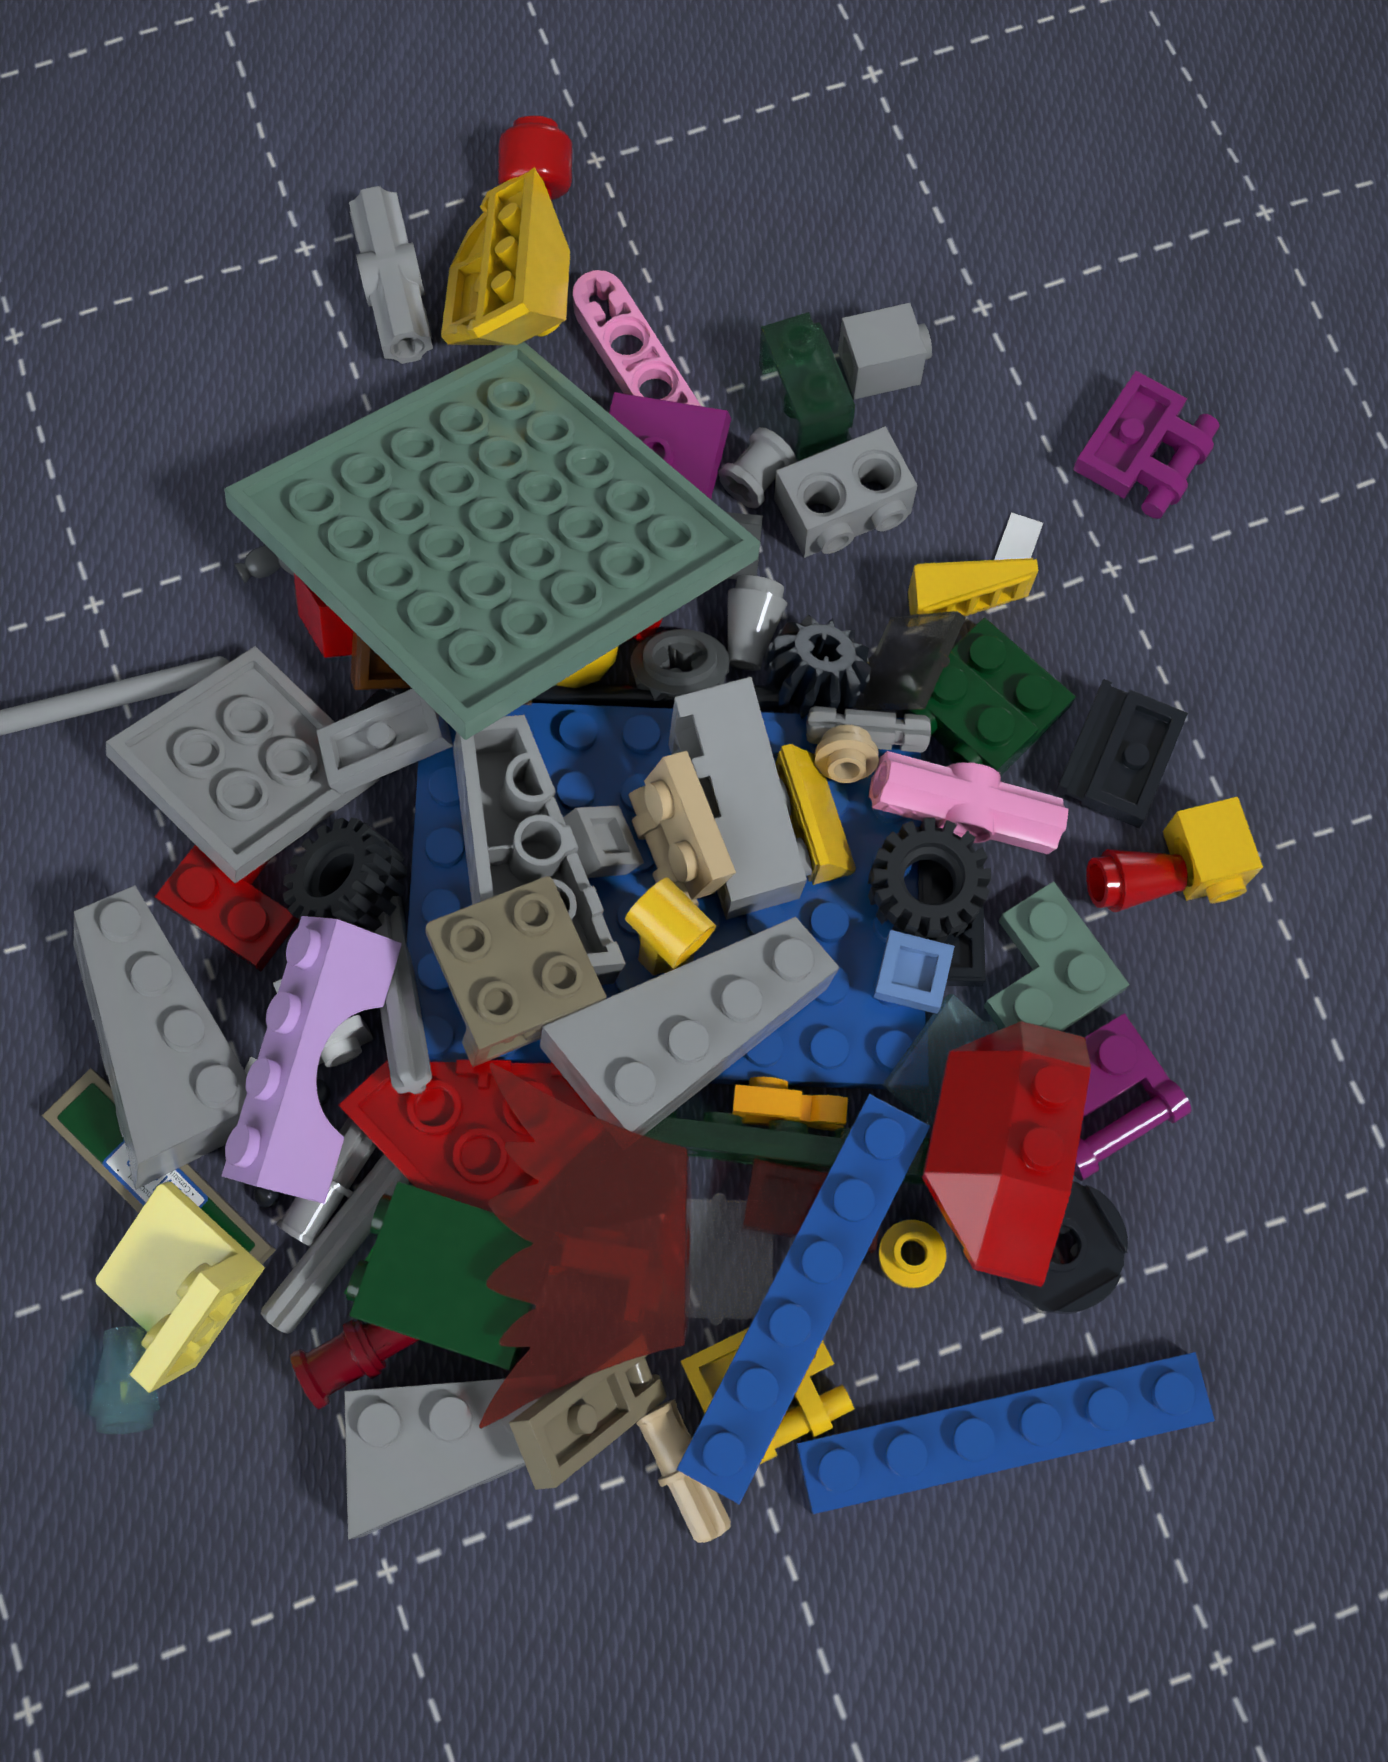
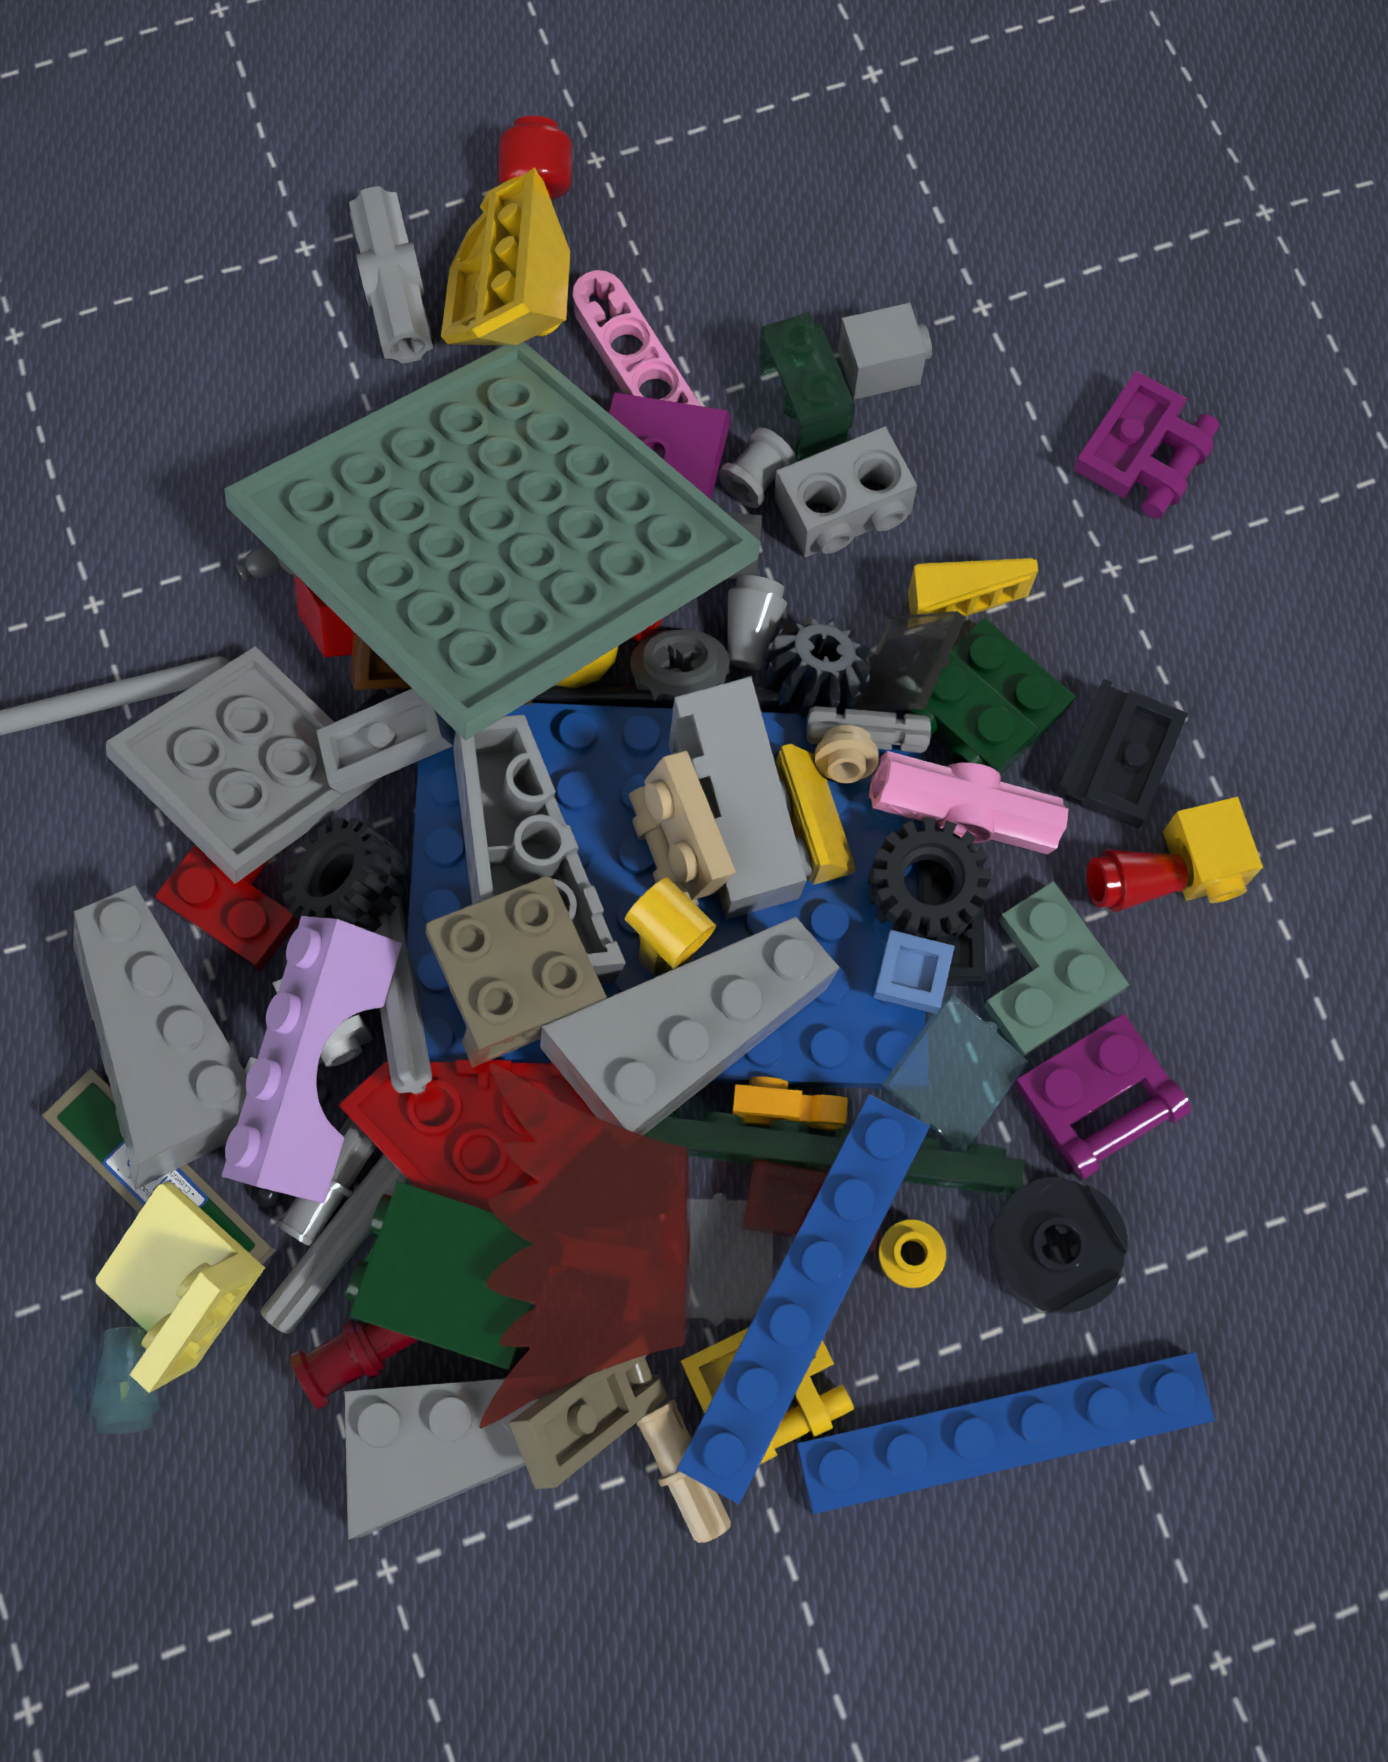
light grey plate [563,806,644,878] -> none
red wedge [922,1021,1091,1287] -> none
white sticker [994,512,1043,560] -> none

